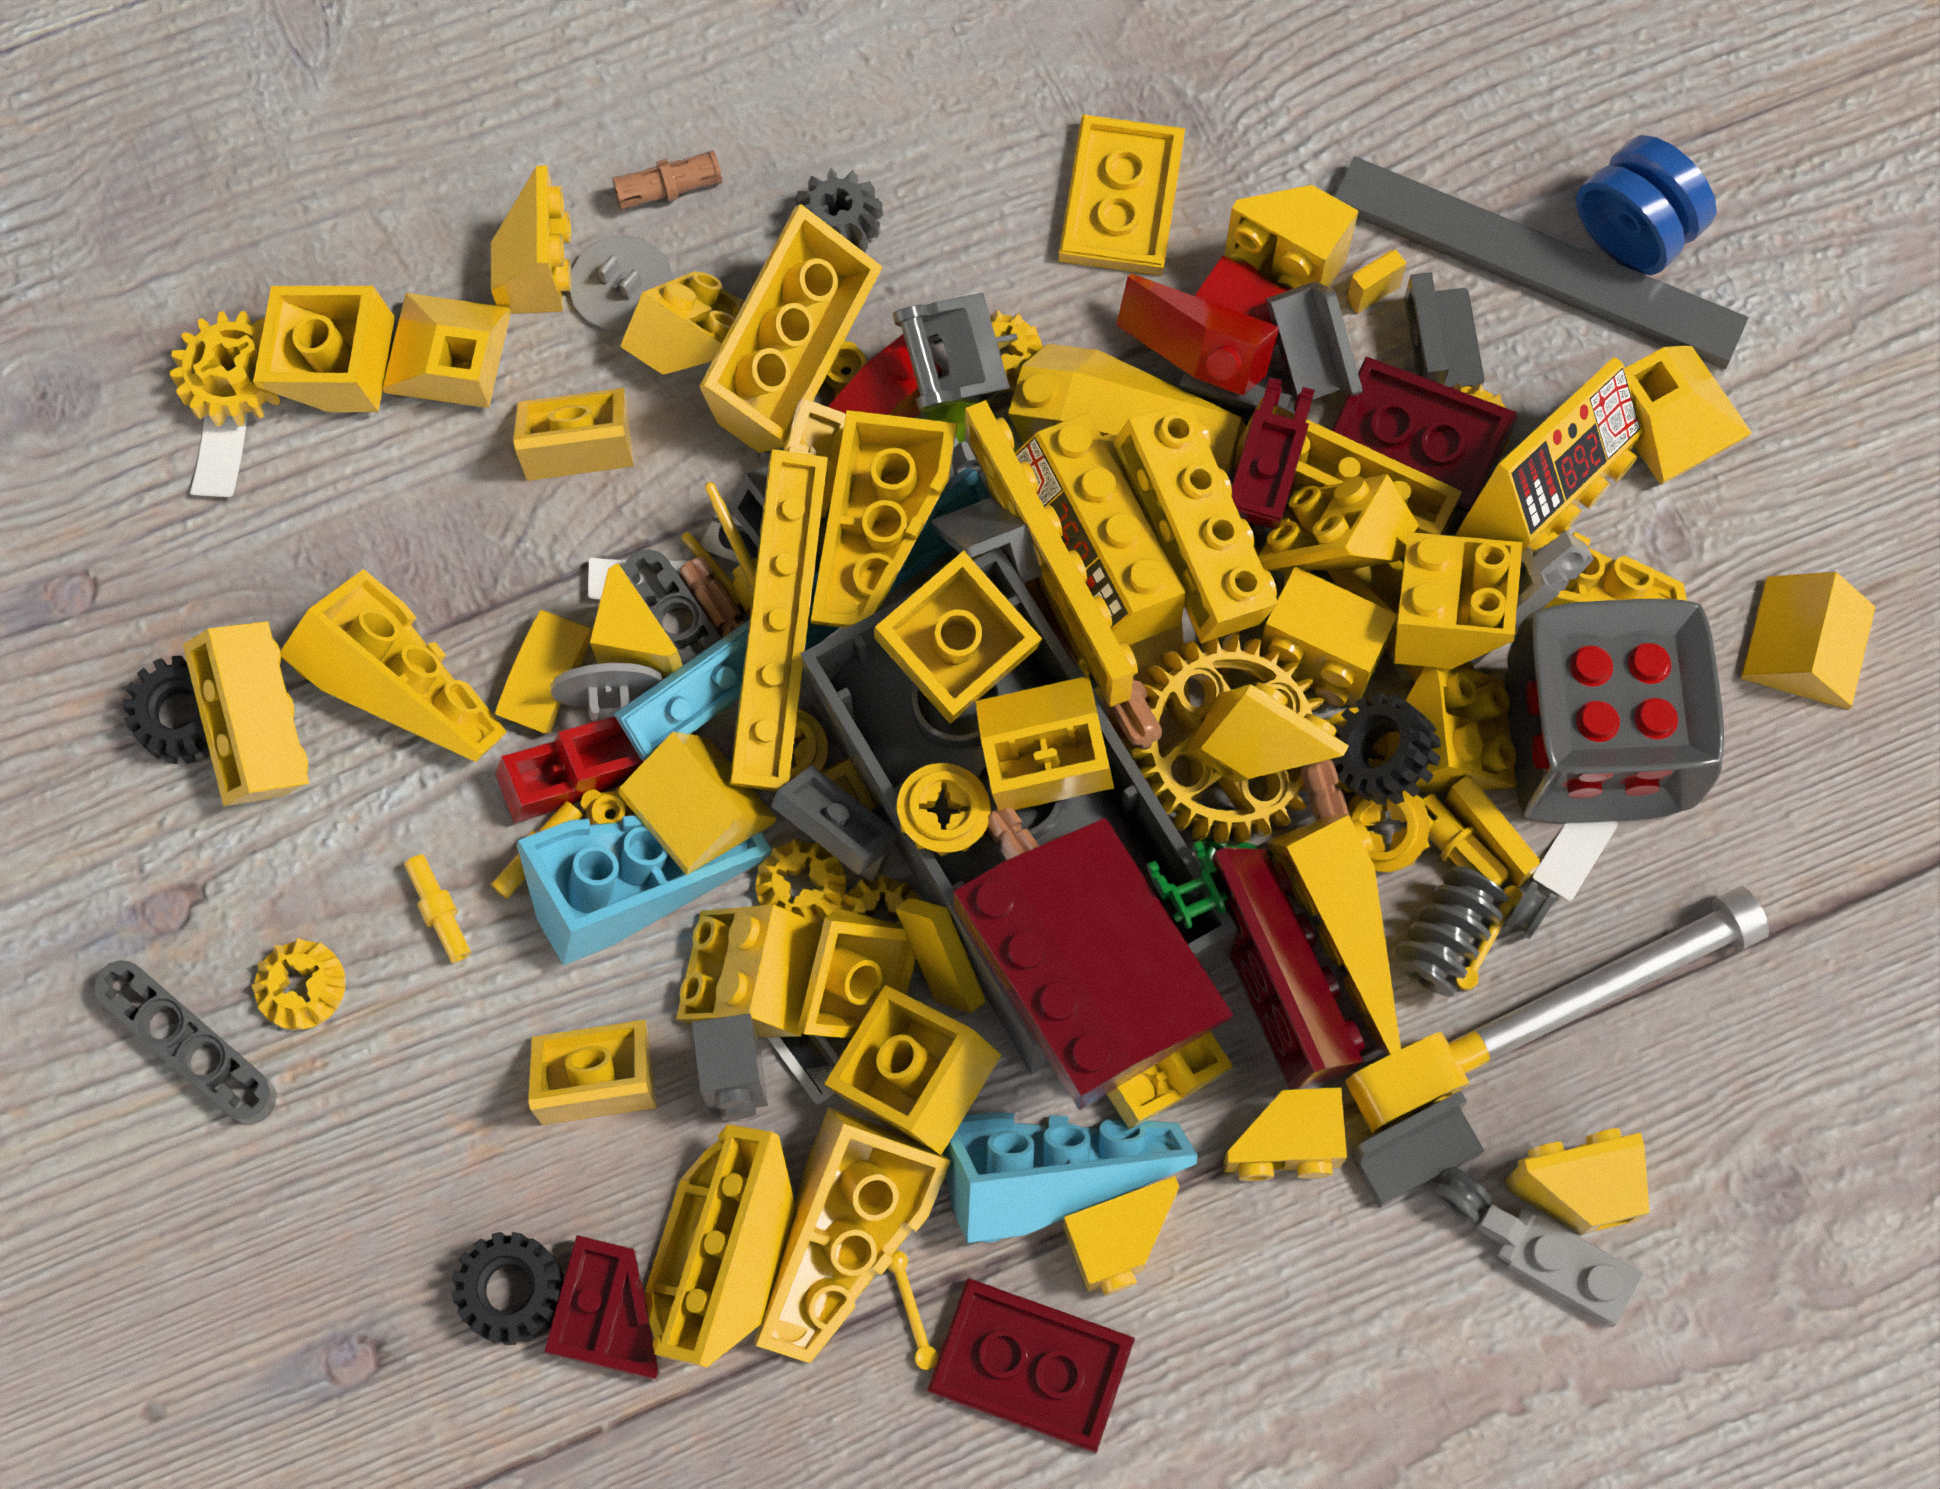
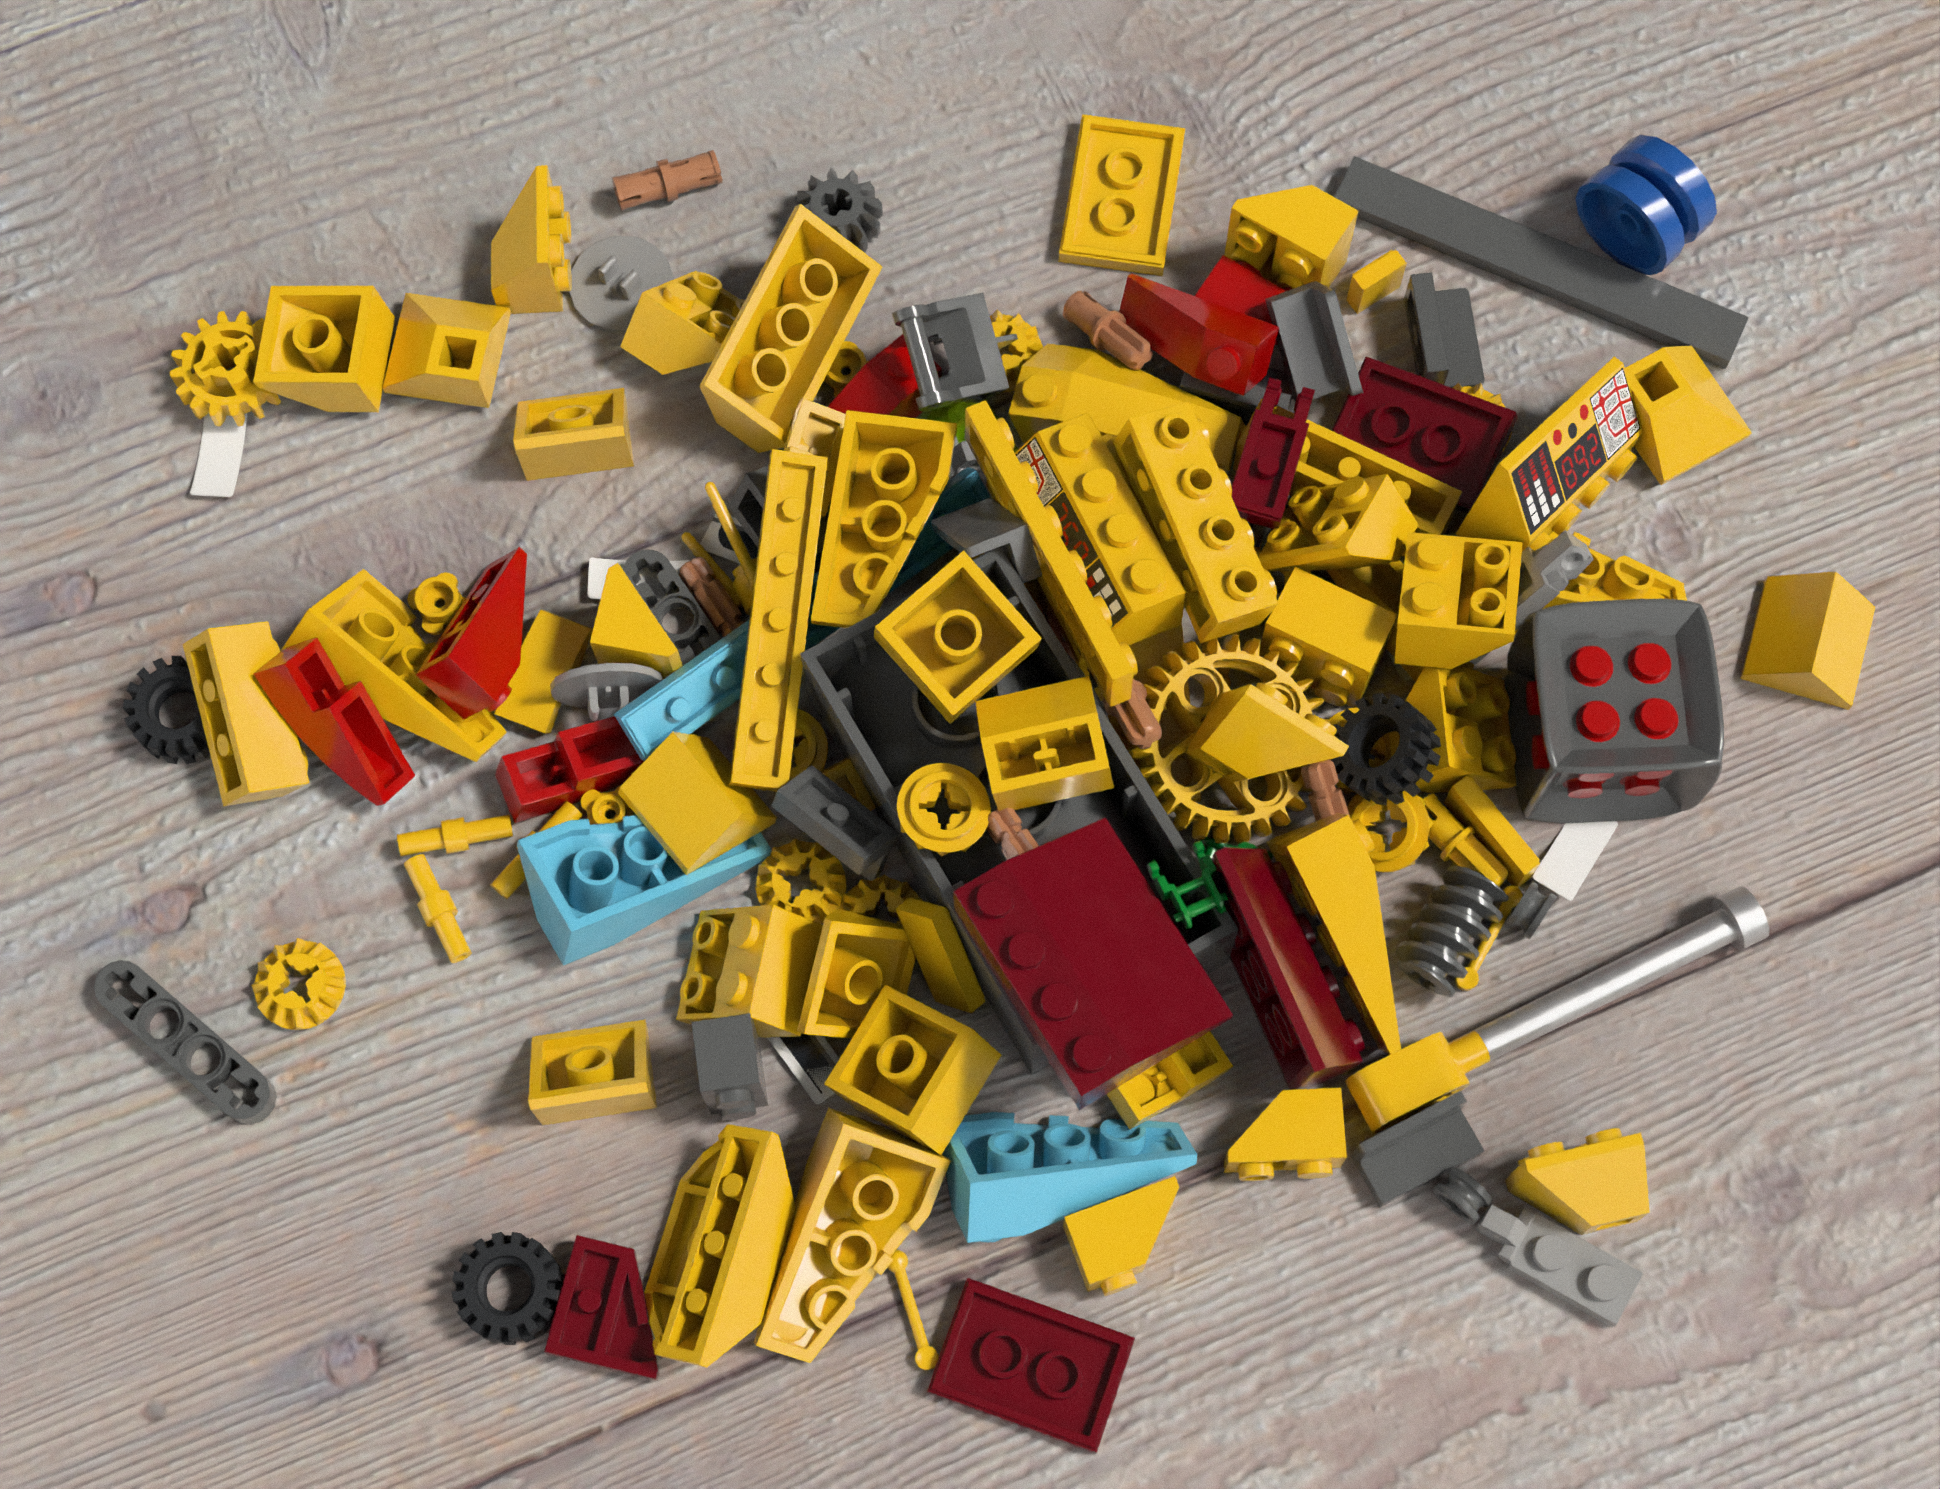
none -> red slope [254,637,415,806]
none -> yellow bar [397,814,513,856]
none -> yellow plate [407,572,466,635]
none -> red slope [416,547,527,720]
none -> nougat axle [1063,291,1153,370]

